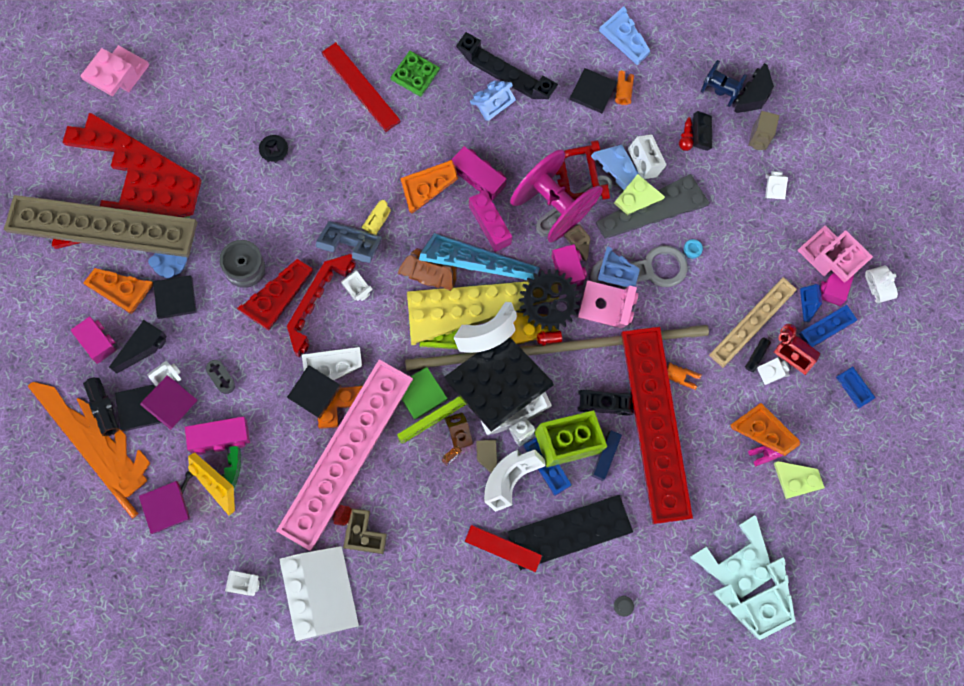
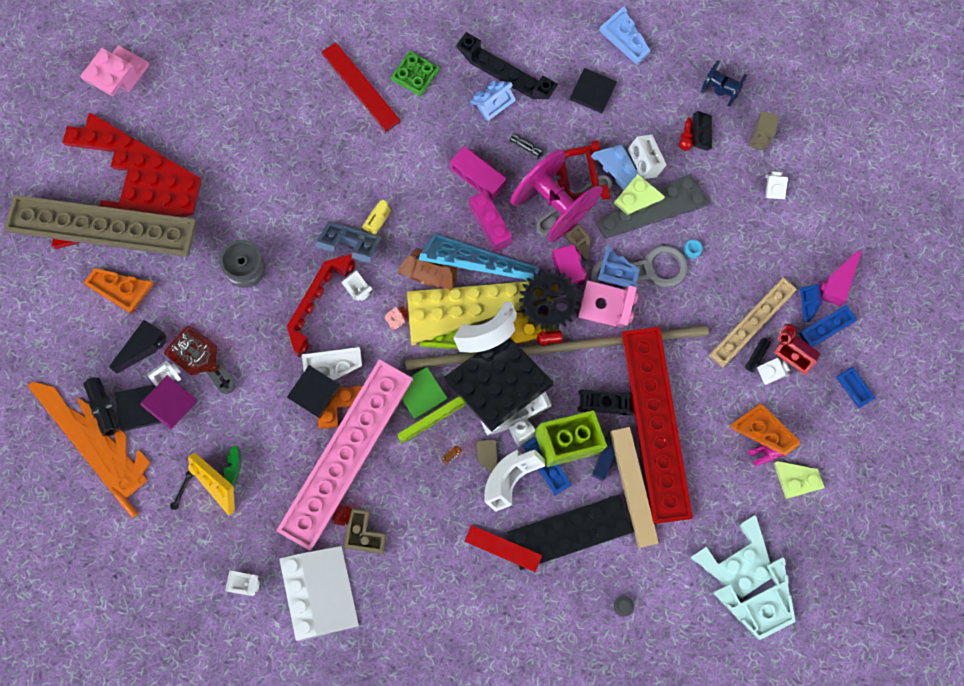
dark pink brick [70,316,116,364] -> none
magenta tile [139,481,190,534] -> none
medium blue piece [148,253,188,279] -> none
black tile [153,275,197,319] -> none
dark pink brick [185,416,250,455] -> none
red wing [237,259,313,331] -> none
black gear [259,135,289,163] -> none
orange wing [400,160,458,214] -> none
reddish brown bracket [445,413,473,450] -> none
orange hinge [615,70,634,105] -> none
orange hinge [667,362,702,390] -> none
black slope [734,63,774,113] -> none
bright pink bracket [797,225,873,283] -> none
white beam [865,265,898,303] -> none
none -> clear red tile [164,325,218,376]
none -> clear red piece [385,306,409,330]
none -> black axle [509,133,543,159]
none -> tan tile [610,427,659,548]

